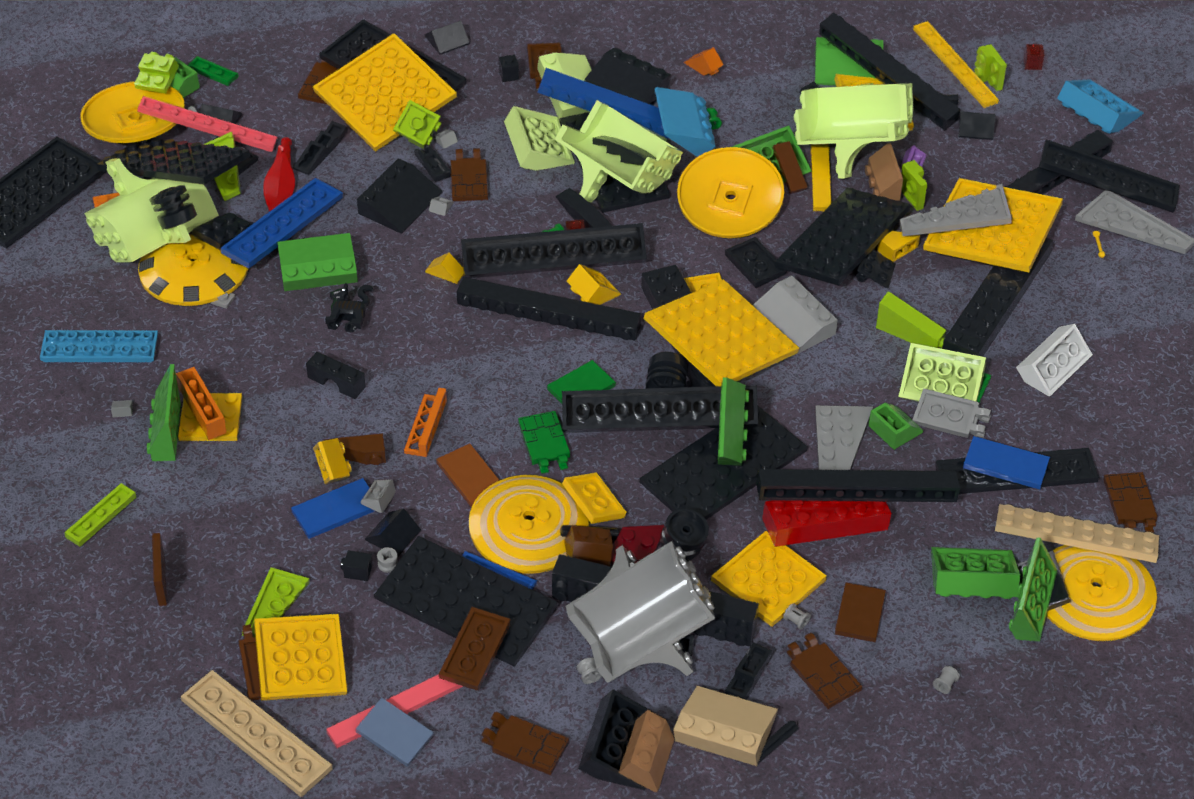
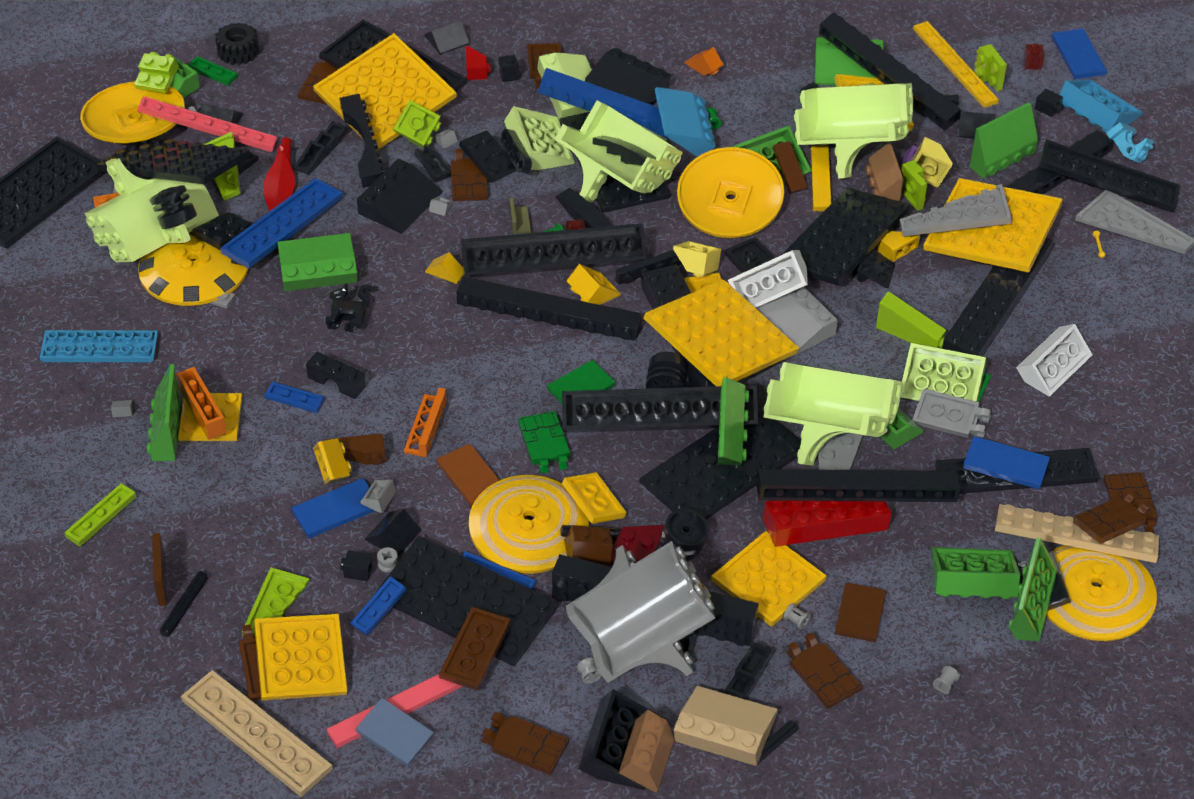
none -> black axle [159,571,208,637]
none -> black tyre [215,23,259,65]
none -> blue tile [264,382,325,413]
none -> black arch [339,94,385,188]
none -> blue tile [351,576,407,636]
none -> black plate [459,130,517,182]
none -> red slope [465,46,490,80]
none -> black beam [501,129,532,174]
none -> olive panel [509,198,531,235]
none -> black plate [615,250,682,285]
none -> light yellow slope [673,241,721,277]
none -> white slope [728,250,808,308]
none -> yellowish green cylinder [764,362,903,466]
none -> light yellow slope [911,137,953,187]
none -> bright green slope [970,102,1038,179]
none -> black brick [1035,88,1063,117]
none -> blue tile [1052,29,1107,79]
none -> reddish brown tile [1073,492,1153,544]
none -> medium azure tile [1107,122,1154,163]

